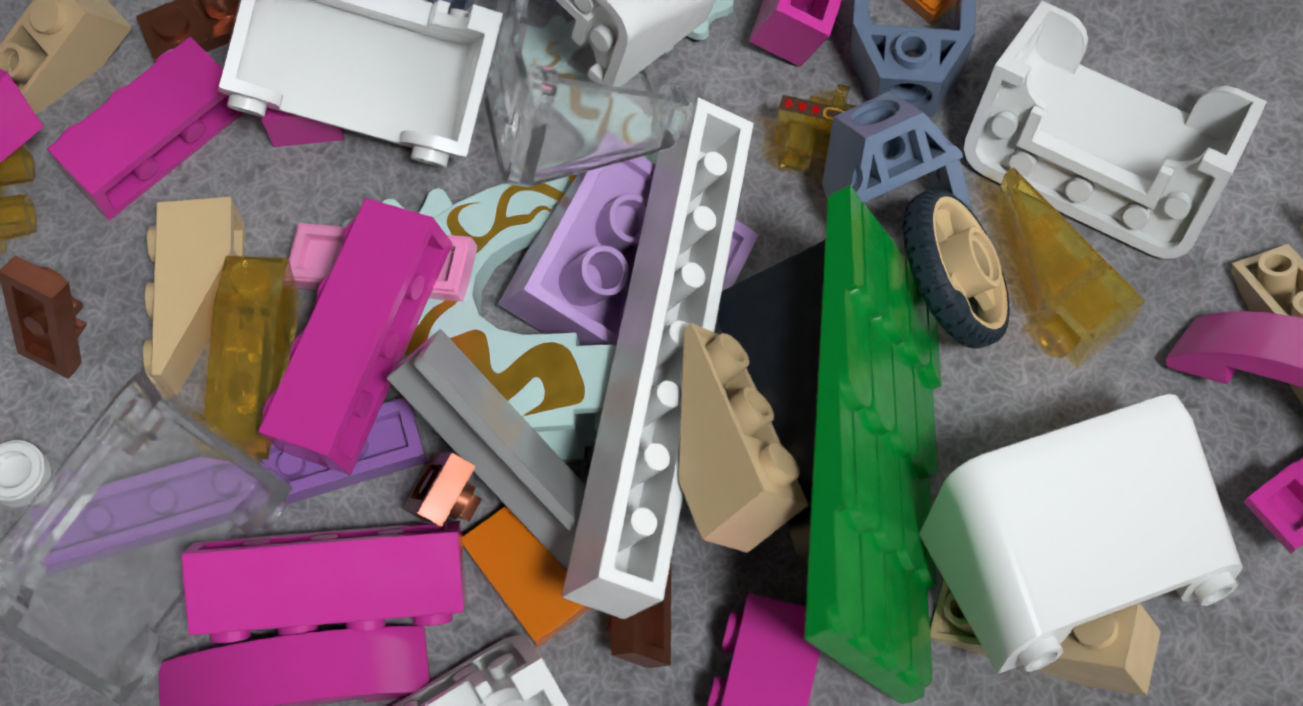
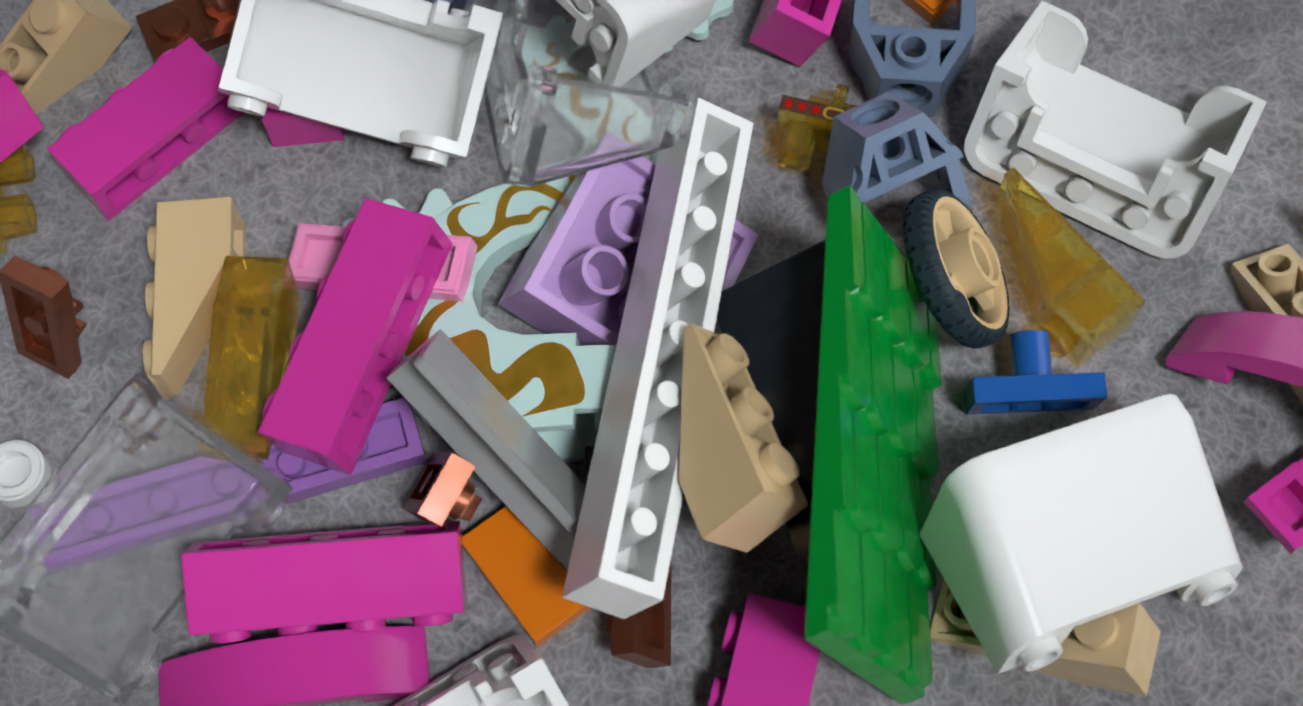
none -> blue tile [964,330,1107,415]

